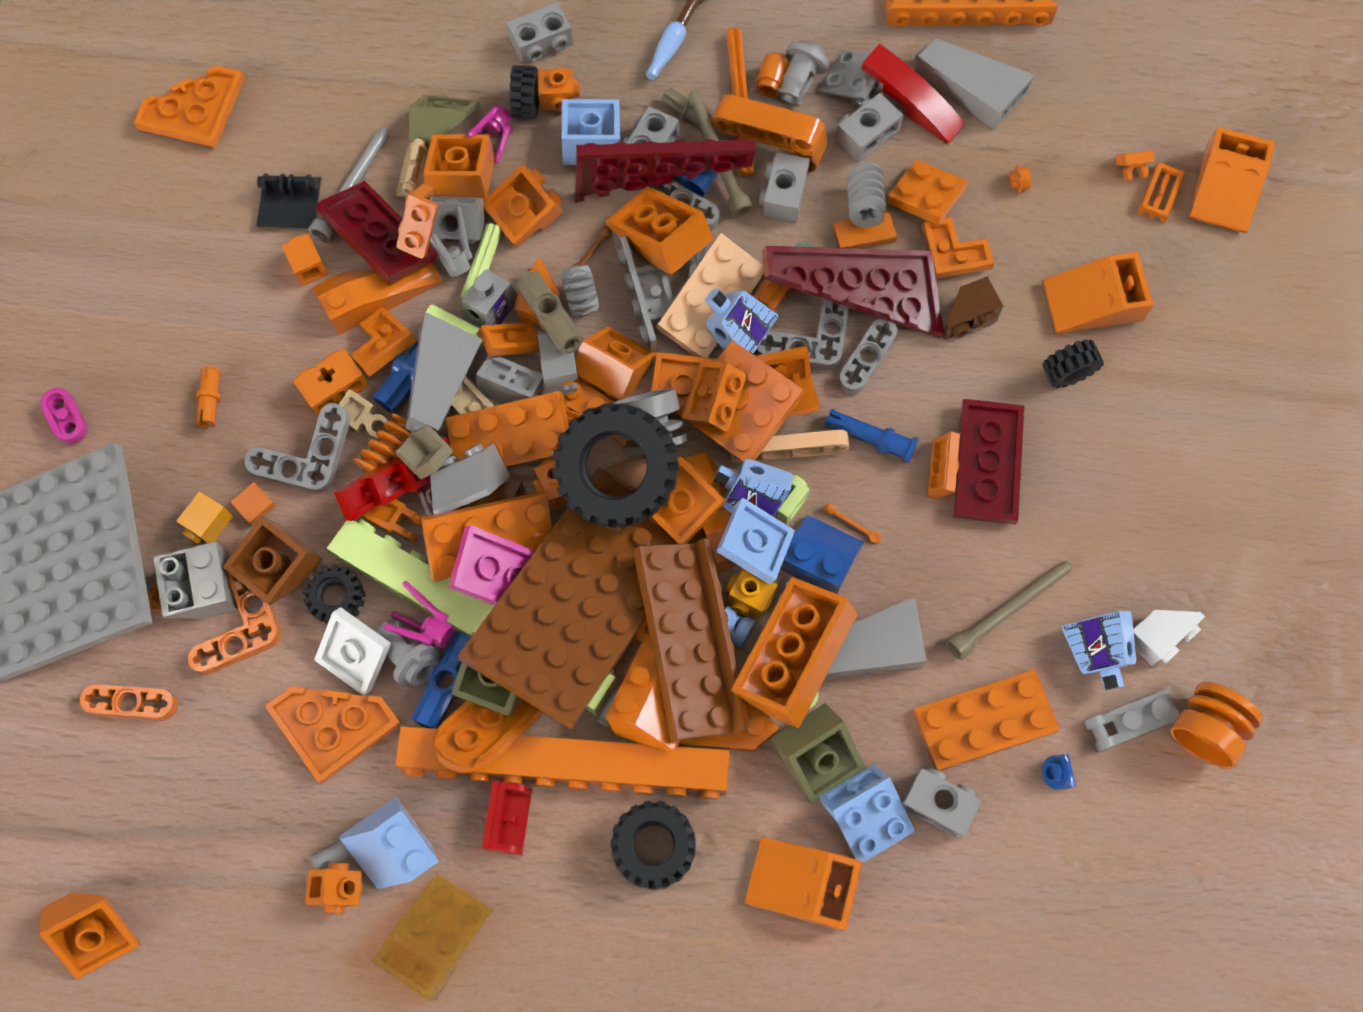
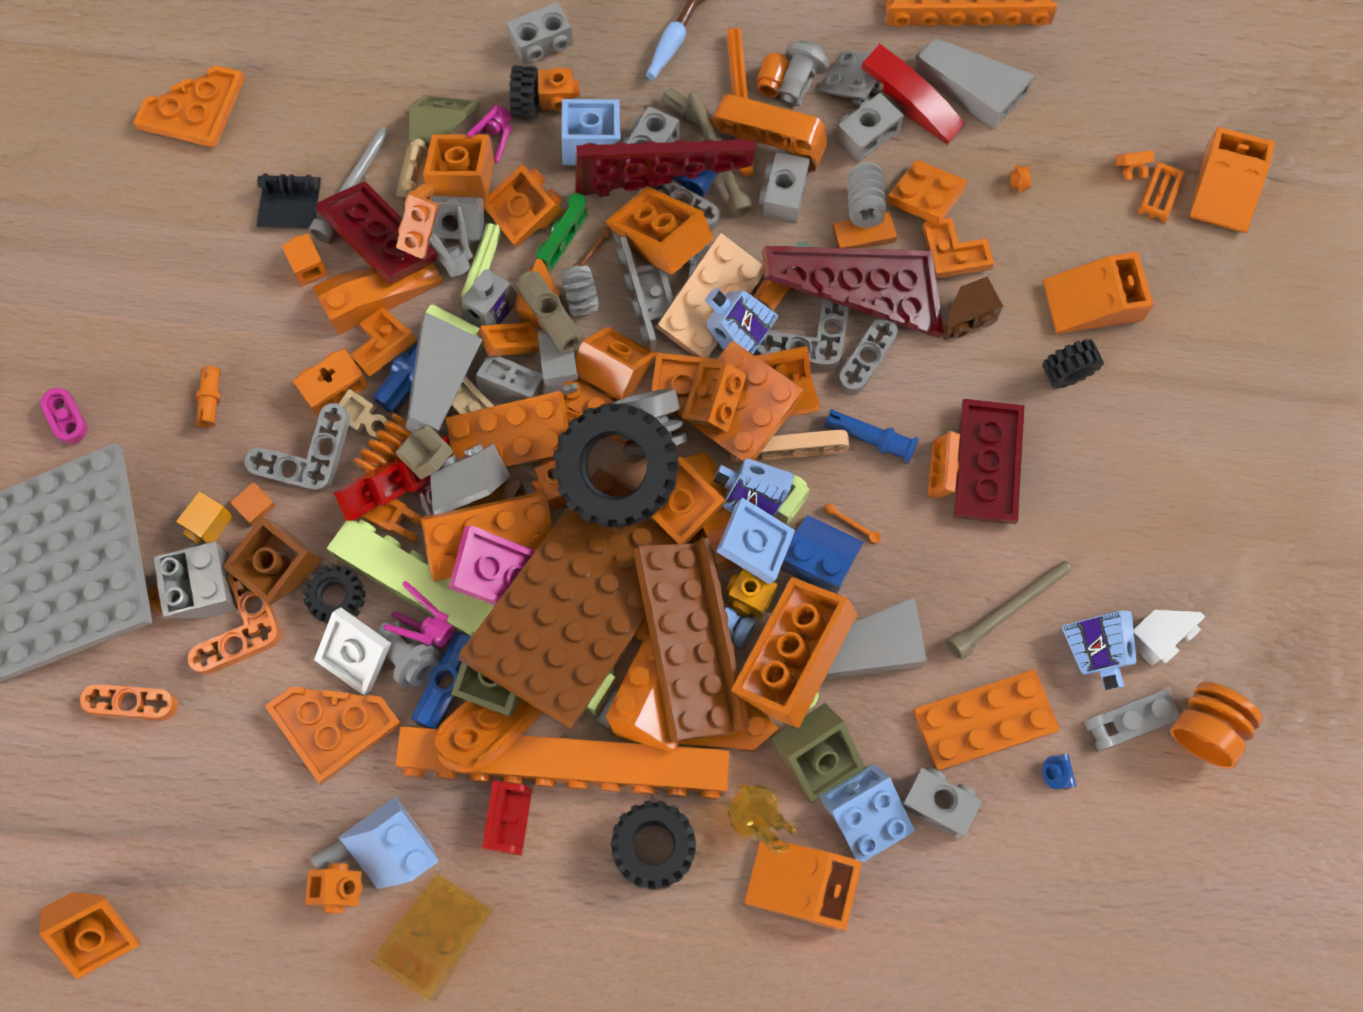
none -> green plate [536,193,588,274]
none -> clear yellow piece [728,783,796,853]

